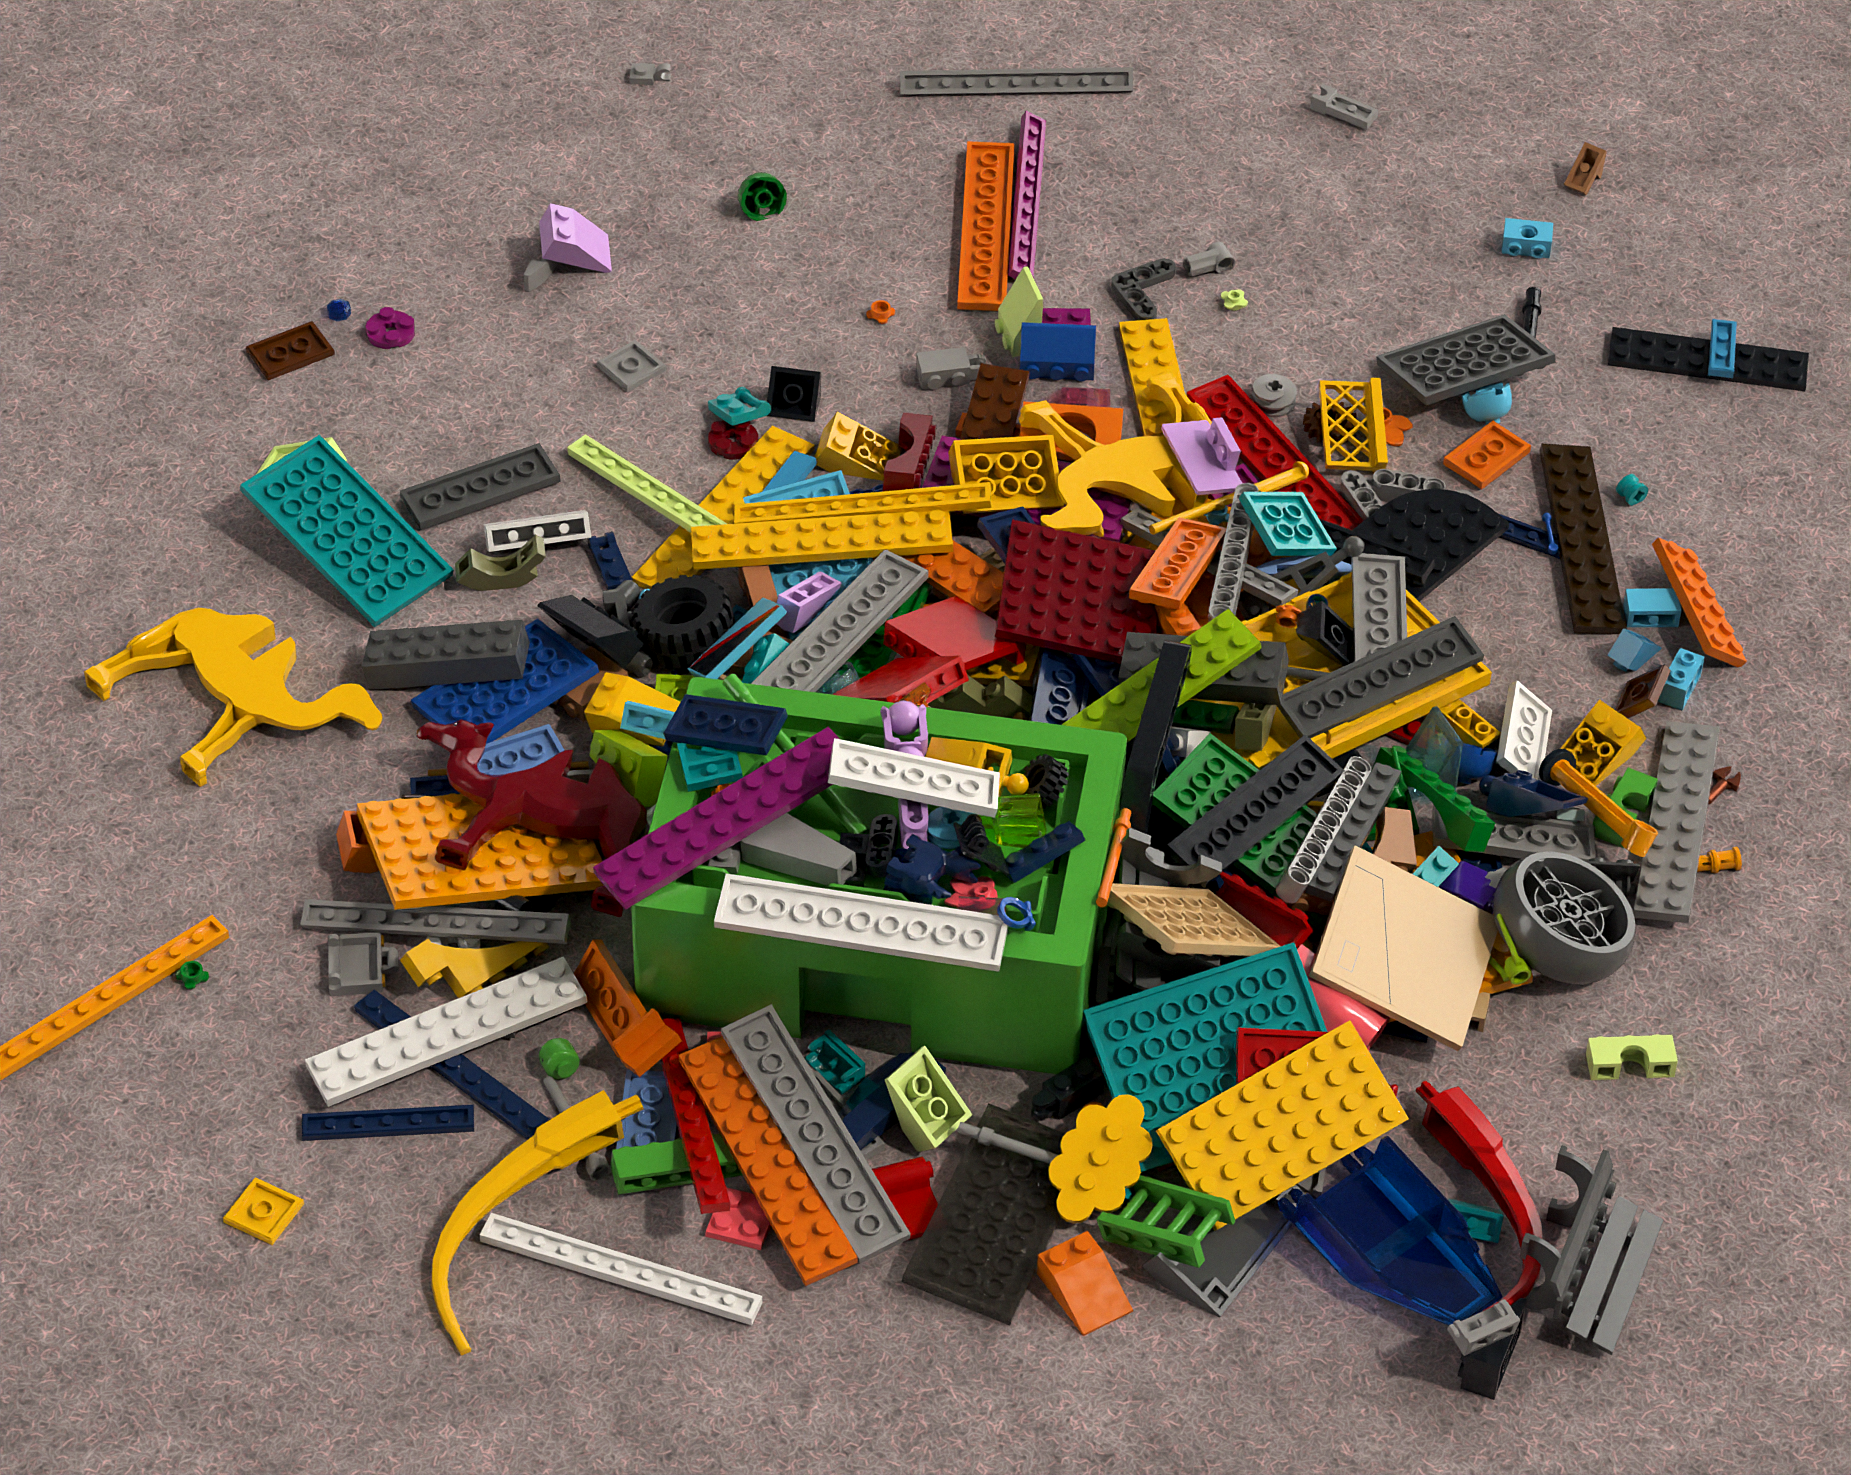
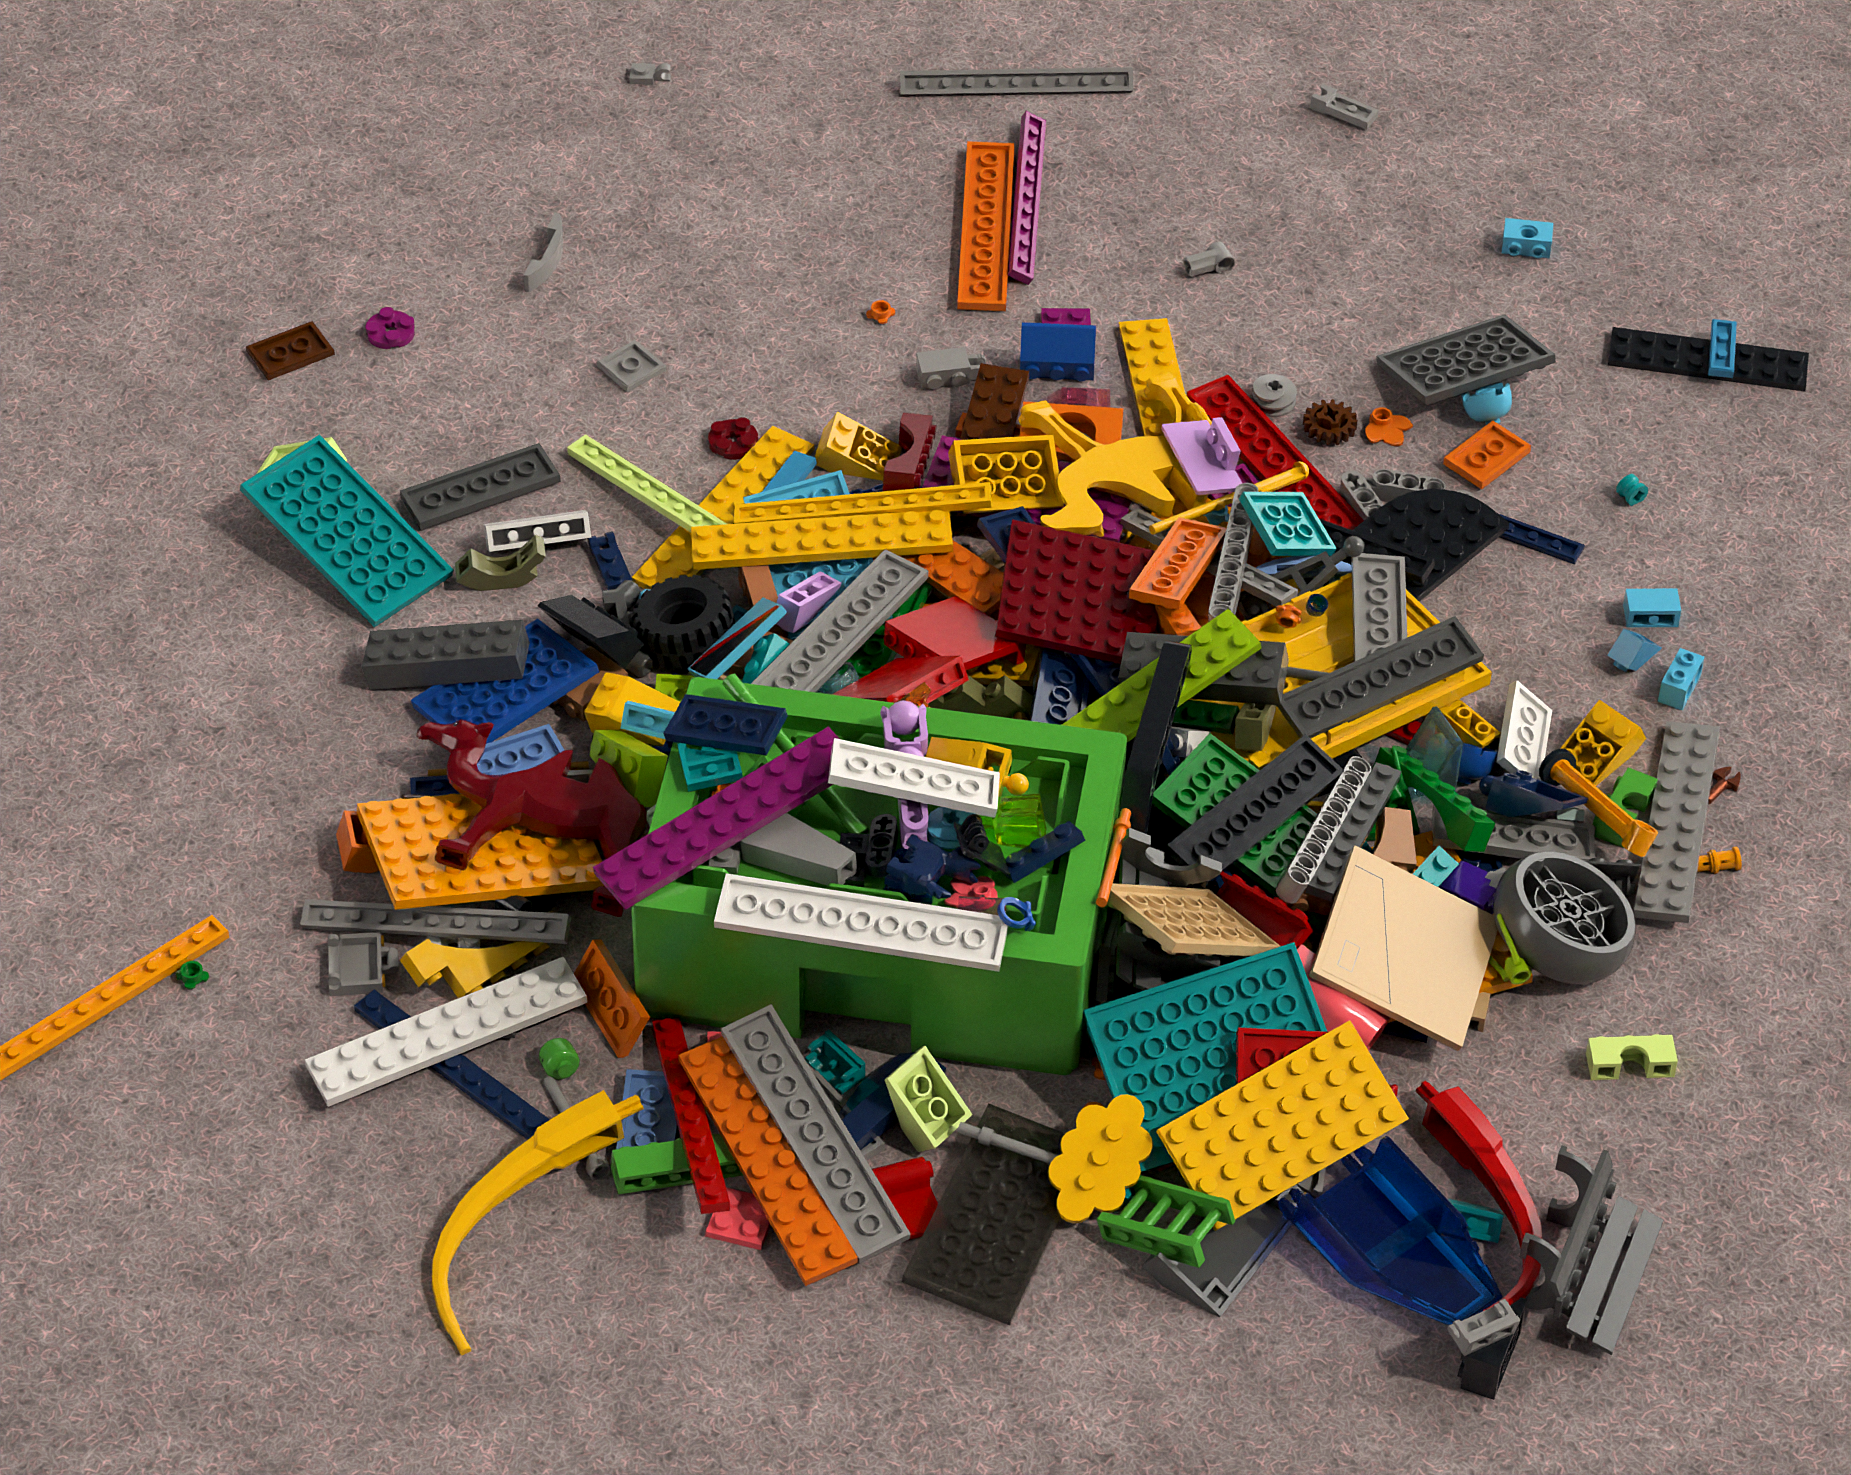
yellow animal [84,607,382,787] -> none
yellow tile [223,1177,304,1245] -> none
dark blue tile [302,1104,475,1141] -> none
clear blue tile [327,298,351,321] -> none
white plate [480,1213,762,1326] -> none
lavender slope [539,203,612,273] -> none
orange panel [612,1009,682,1077] -> none
teal plate [708,387,771,426] -> none
green cylinder [738,172,787,221] -> none
black slope [767,366,821,422] -> none
yellowish green slope [995,267,1043,357] -> none
black tyre [1019,754,1069,809] -> none
black hinge [1031,1056,1105,1121] -> none
orange slope [1037,1231,1133,1336] -> none
dark grey beam [1111,258,1176,321] -> none
yellowish green plate [1221,289,1248,311] -> none
black slope [1296,601,1354,667] -> none
yellow fence [1318,378,1388,474] -> none
black pin [1522,287,1542,338] -> none
dark brown plate [1539,443,1627,635] -> none
blue hinge [1542,512,1558,554] -> none
medium nougat slope [1564,142,1607,195] -> none
reddish brown plate [1615,664,1671,718] -> none
orange plate [1652,537,1747,667] -> none

